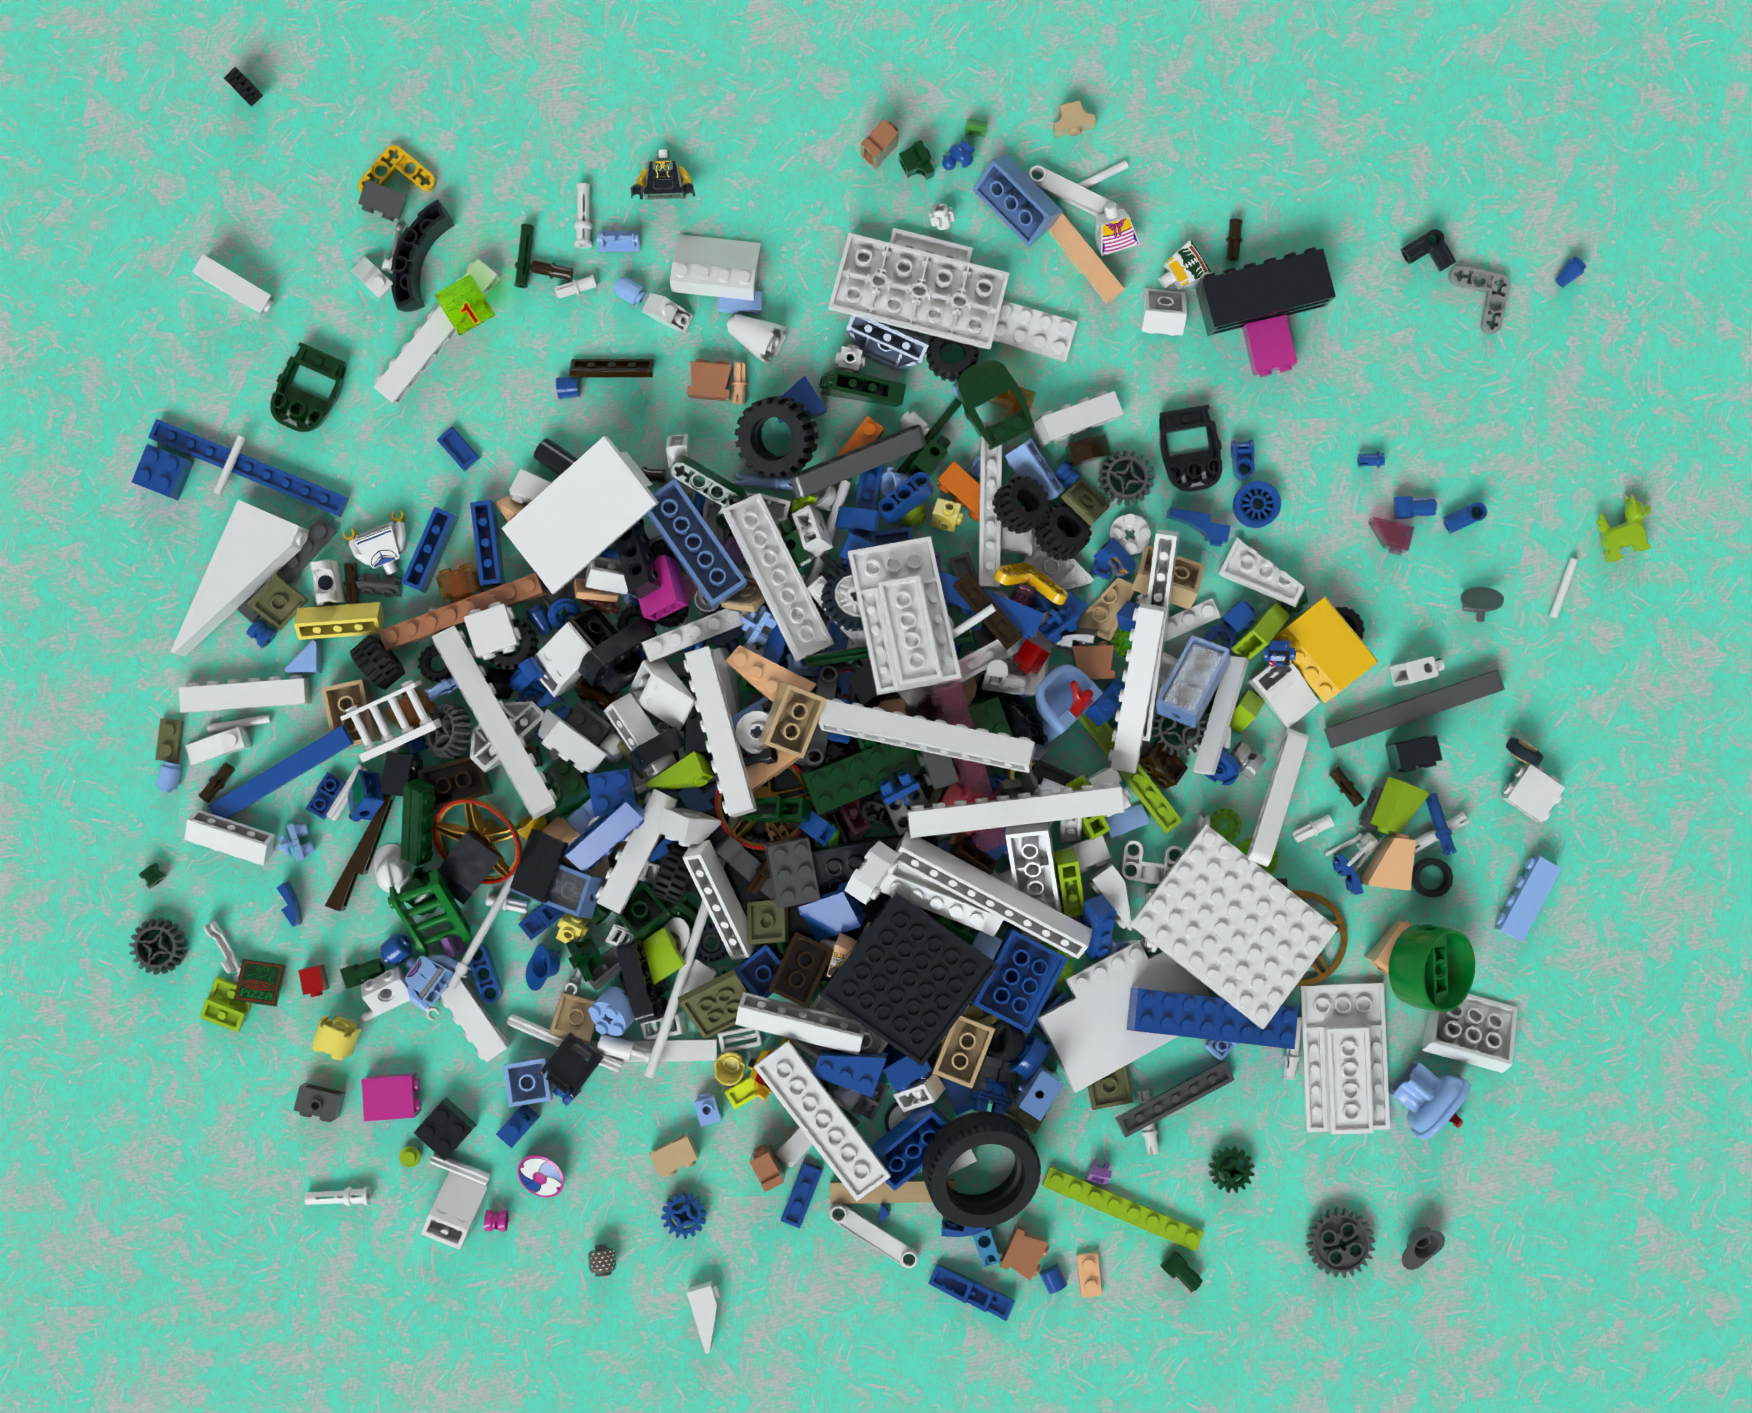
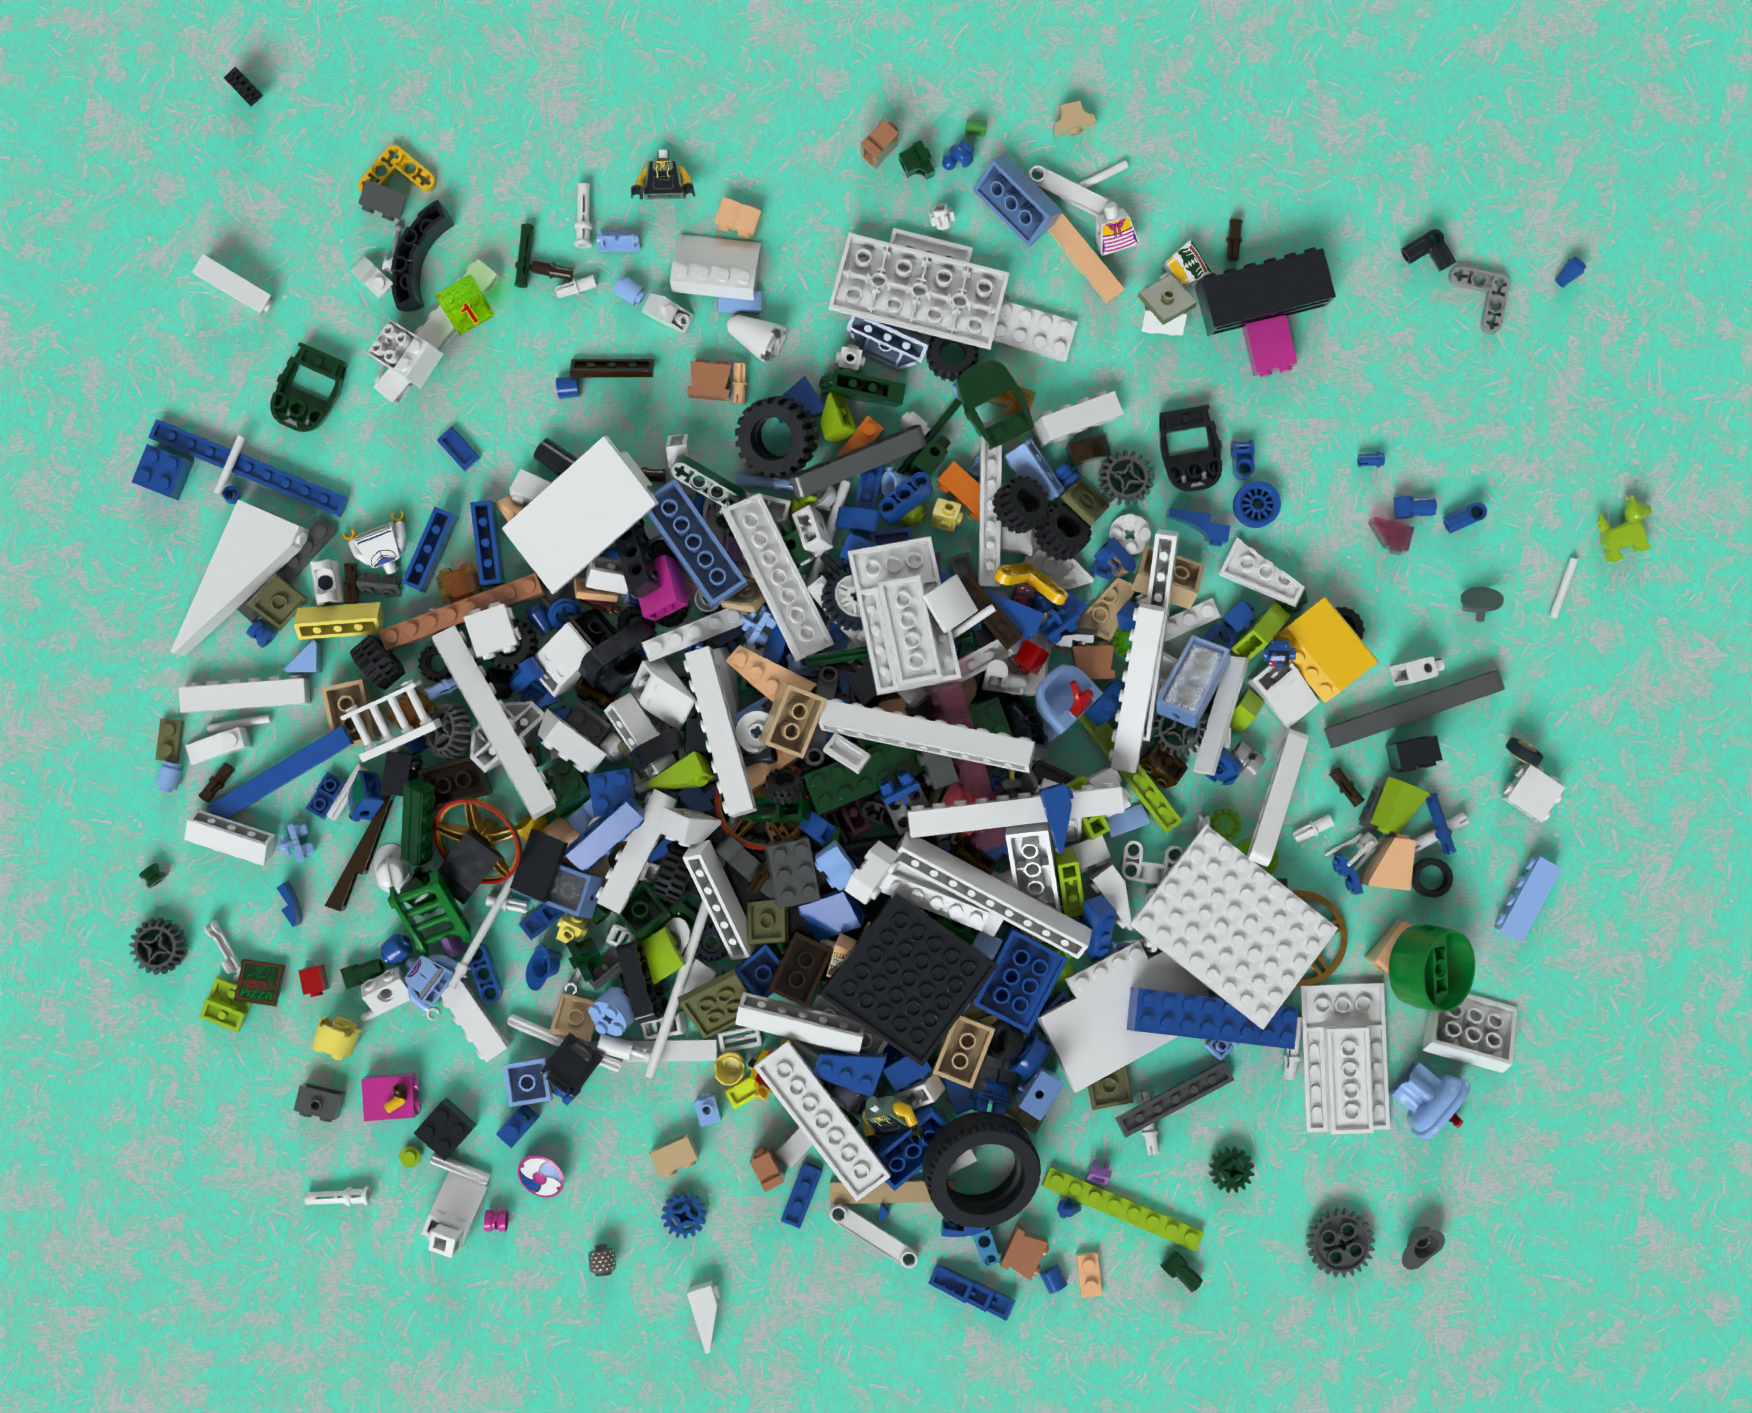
none -> blue hinge [222,486,241,504]
none -> white slope [366,319,444,389]
none -> arm [384,1083,408,1113]
none -> white brick [428,1224,464,1258]
none -> light nougat brick [714,197,763,239]
none -> black tyre [765,767,804,805]
none -> light blue brick [814,840,858,891]
none -> lime slope [820,392,857,444]
none -> white tile [823,732,871,774]
none -> torso [862,1096,925,1151]
none -> white slope [922,574,978,633]
none -> blue slope [1039,782,1074,854]
none -> blue plate [1057,1197,1081,1219]
none -> plate [1138,274,1197,325]

